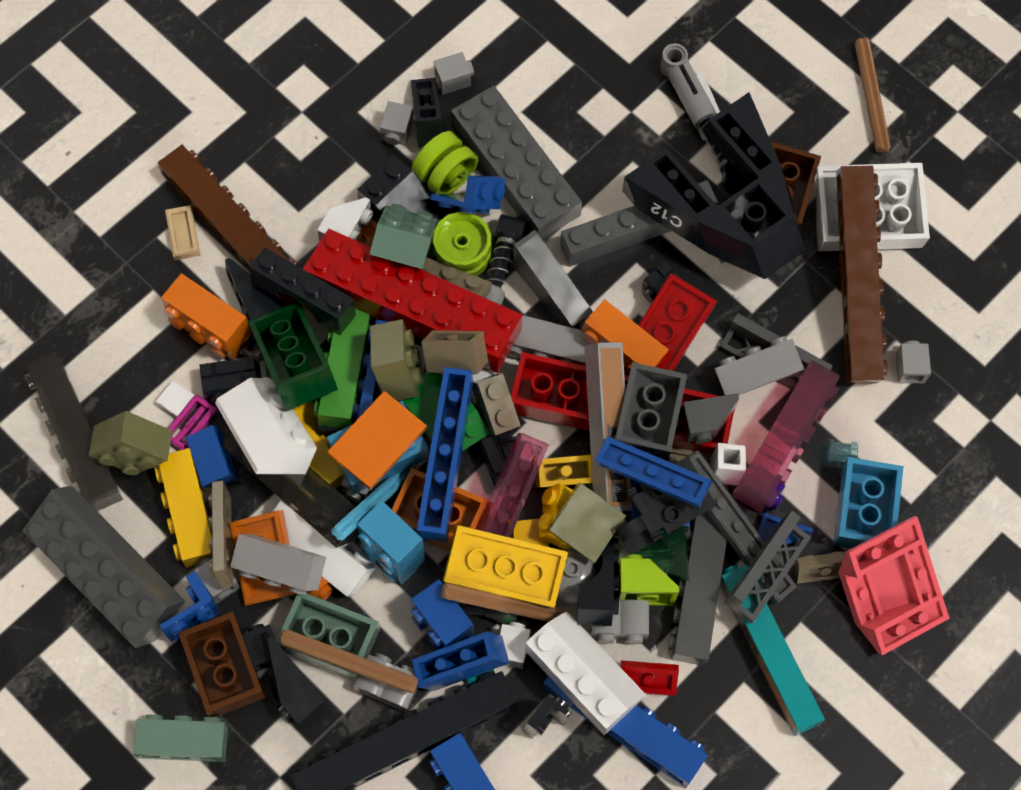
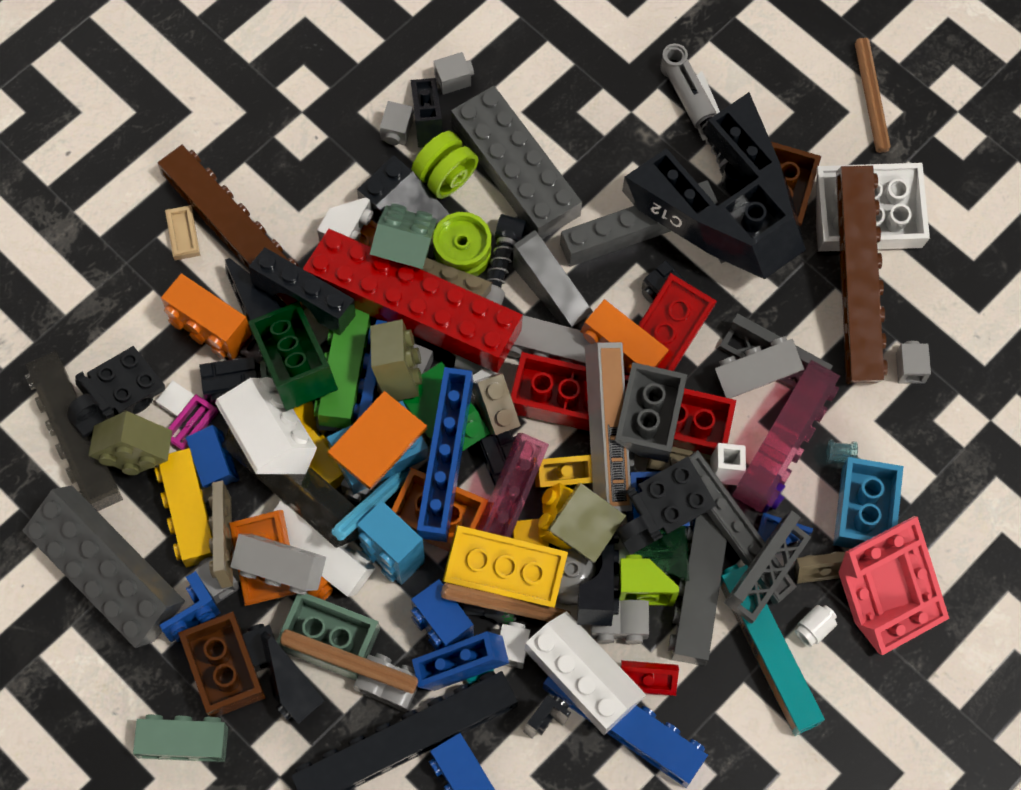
dark tan brick [422,330,488,375] -> none
blue bracket [430,175,505,214] -> none
blue plate [595,436,712,508] -> none
dark grey slope [681,393,739,444] -> none
none -> black plate [68,346,165,439]
none -> white brick [795,605,837,647]

